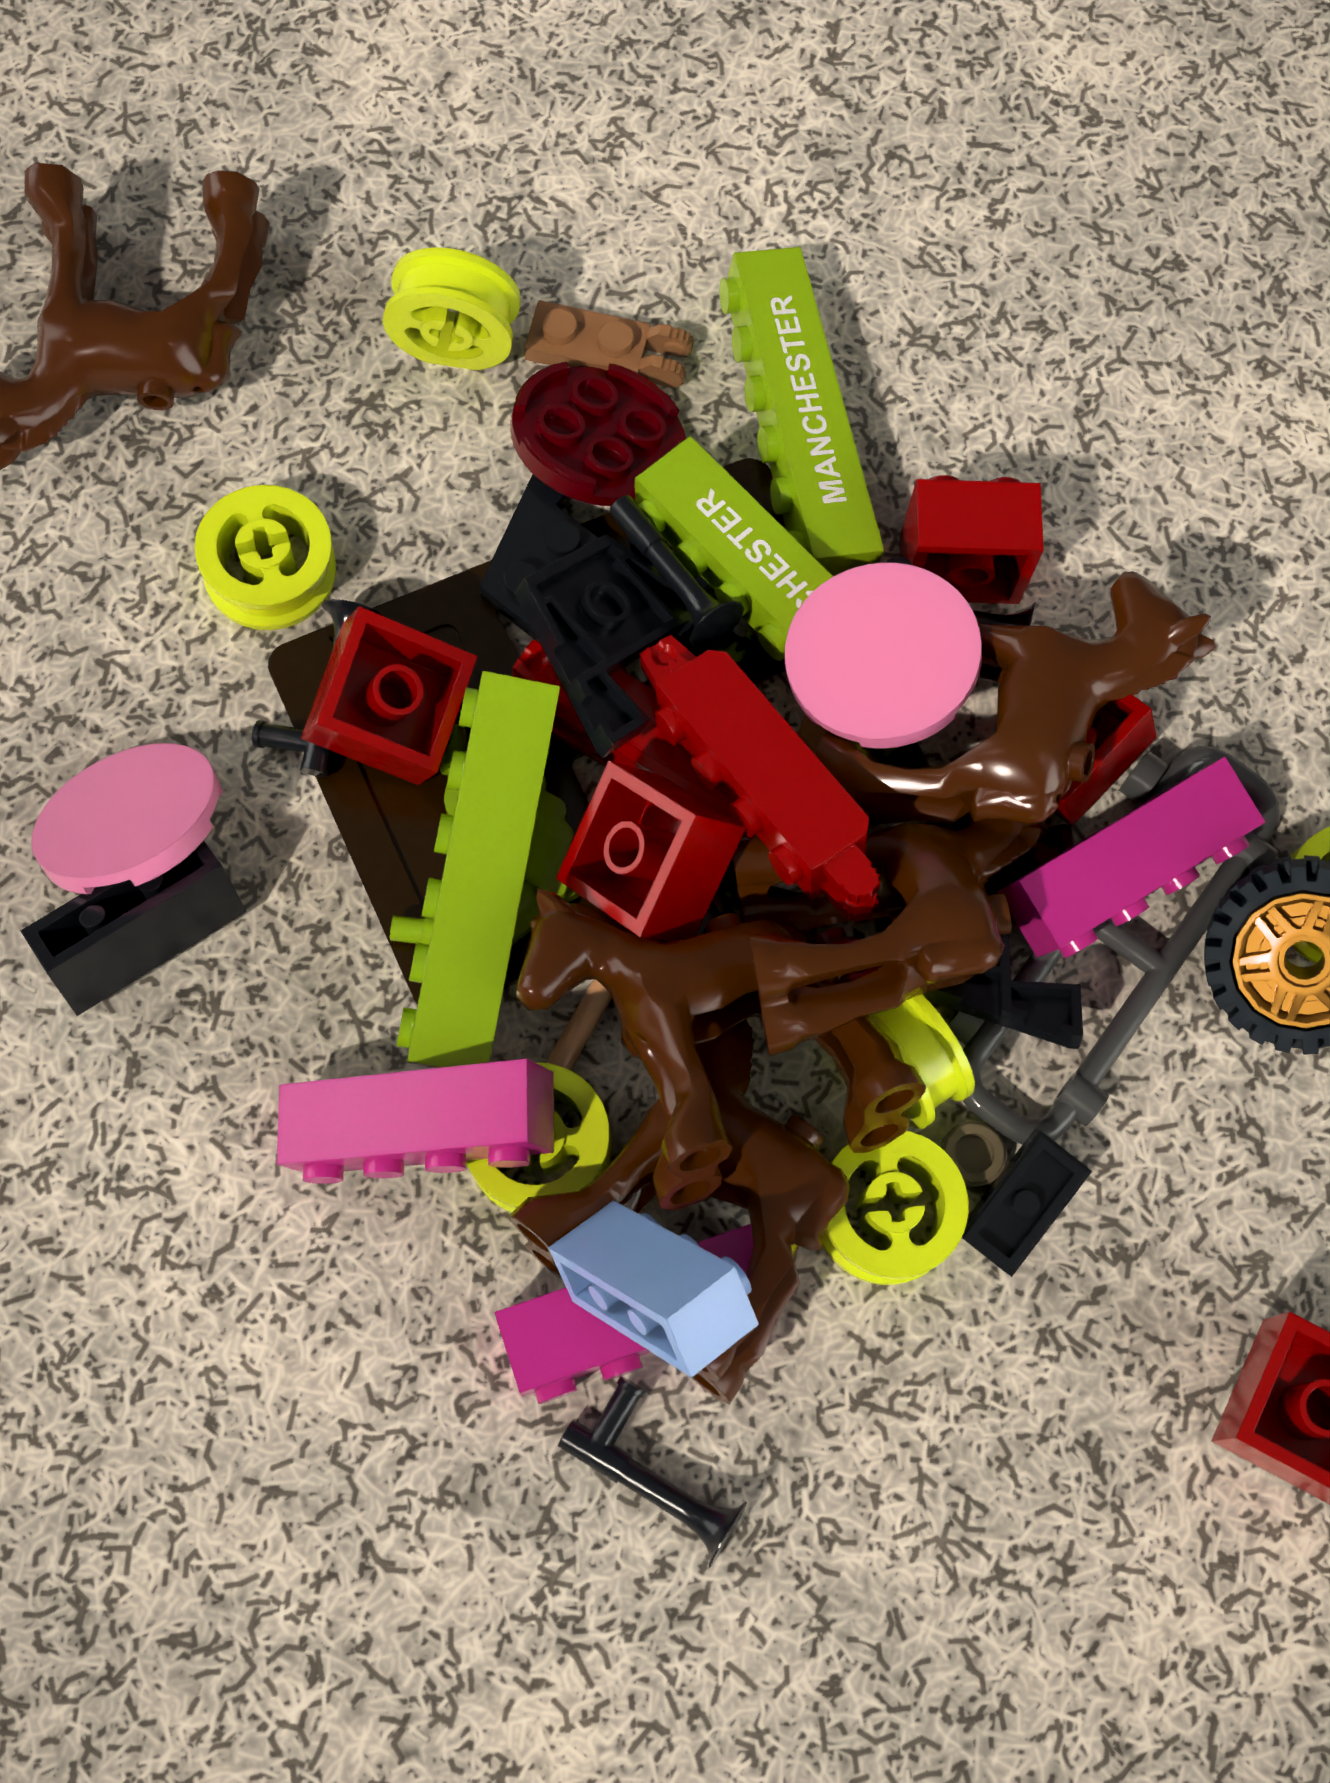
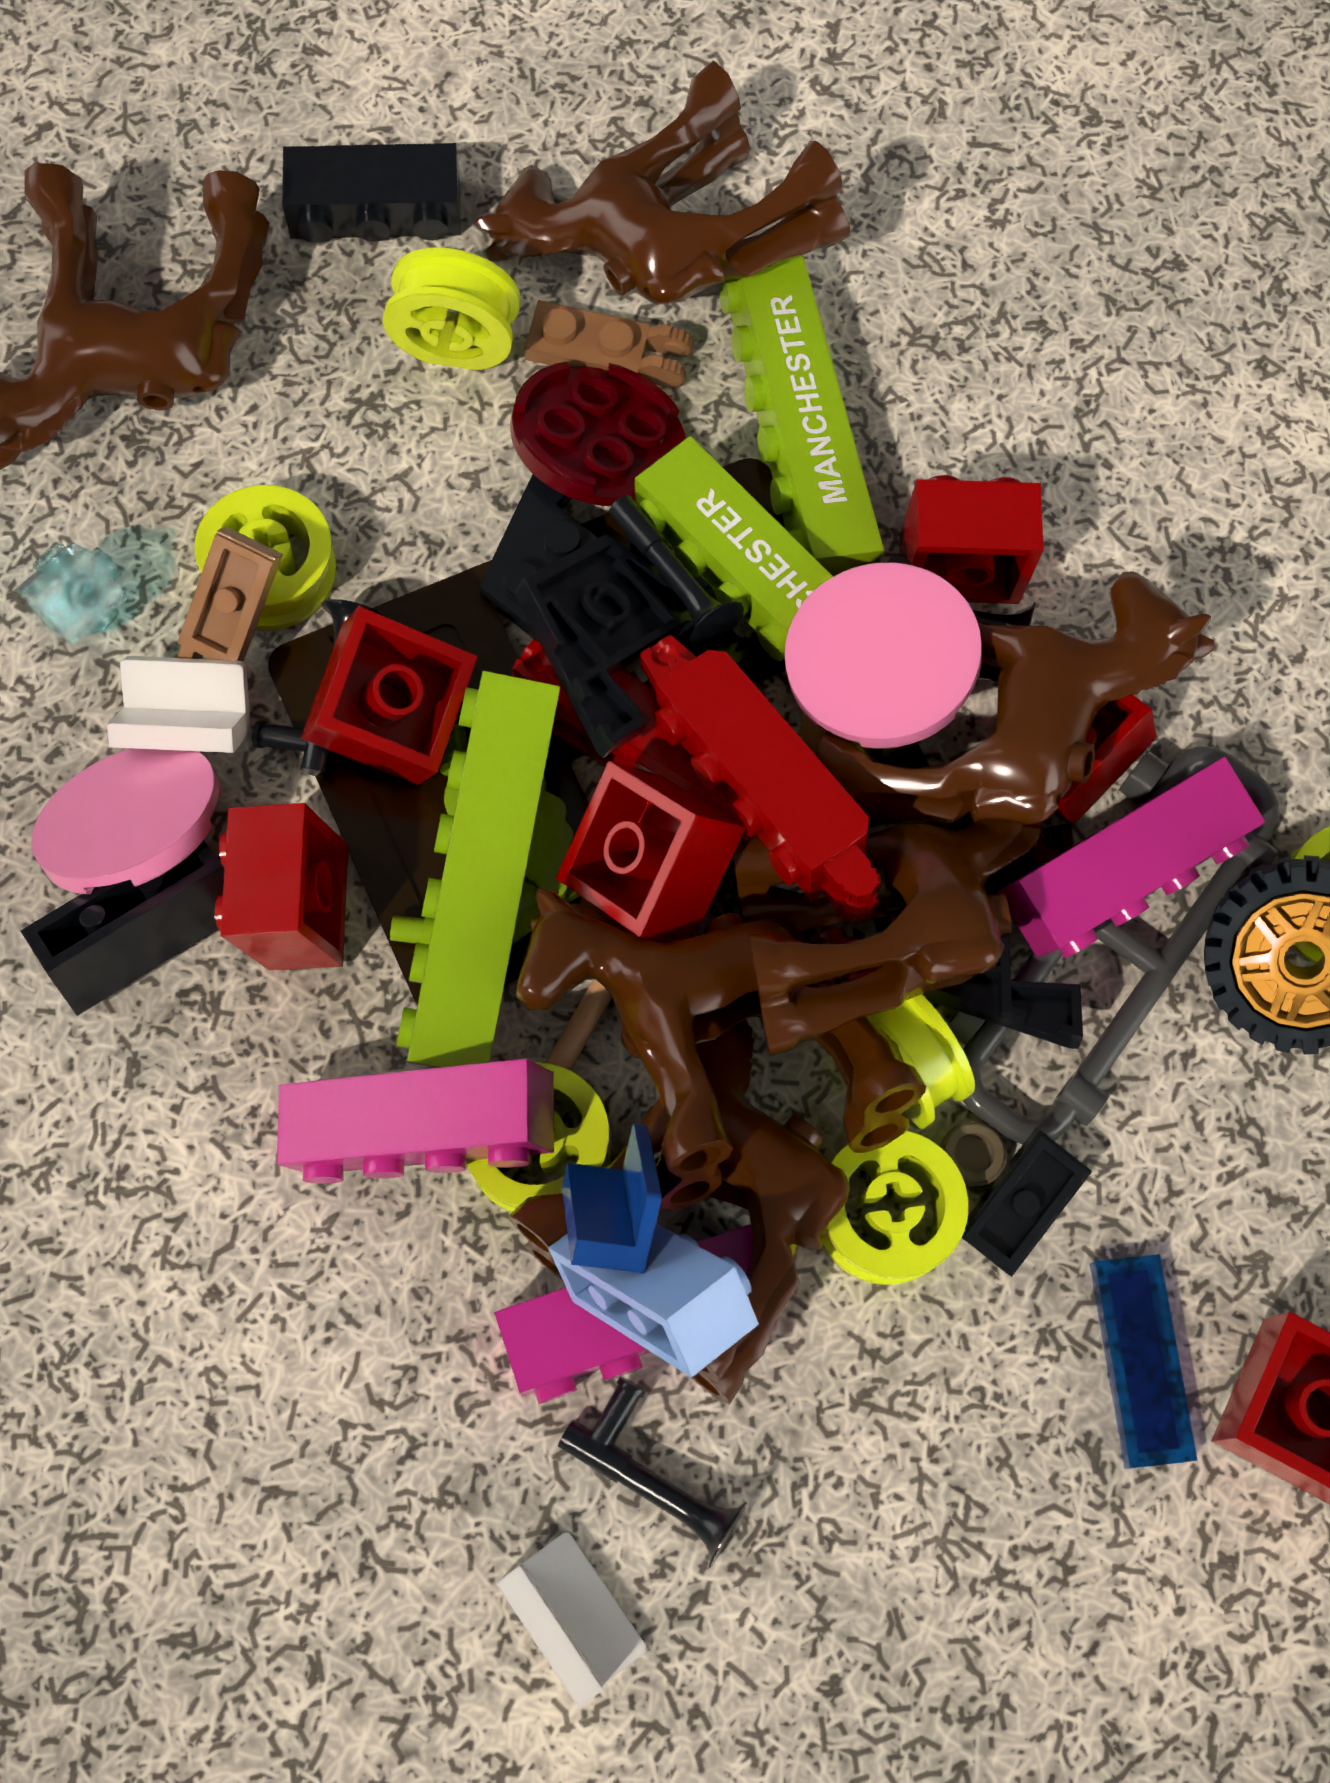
none -> clear light blue brick [15,542,129,645]
none -> white panel [107,656,251,753]
none -> medium nougat hinge [177,526,283,662]
none -> red brick [215,803,349,970]
none -> black brick [282,143,461,243]
none -> reddish brown animal [474,60,850,305]
none -> white panel [496,1533,646,1708]
none -> blue panel [562,1124,662,1273]
none -> clear blue tile [1089,1254,1198,1469]

